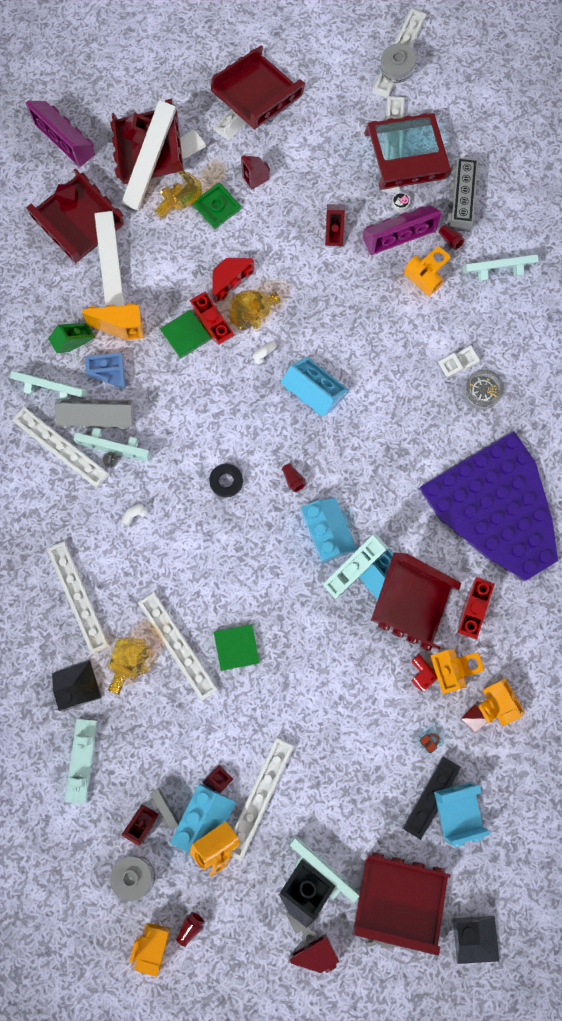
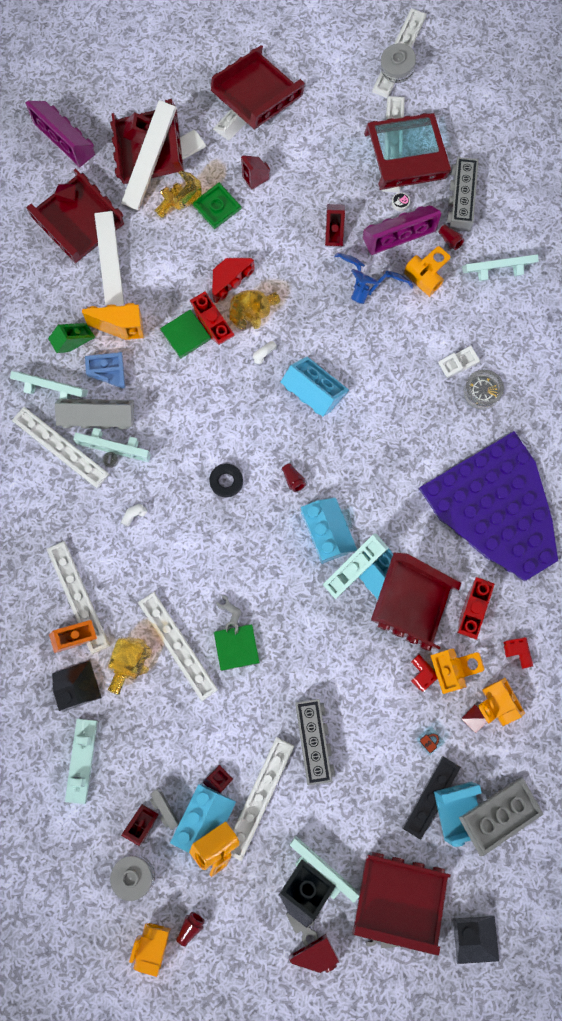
none -> orange slope [49,620,97,653]
none -> light grey arm [216,595,241,635]
none -> light grey brick [295,699,335,786]
none -> blue plant [334,253,414,304]
none -> light grey tile [459,777,544,856]
none -> red piece [503,637,534,669]

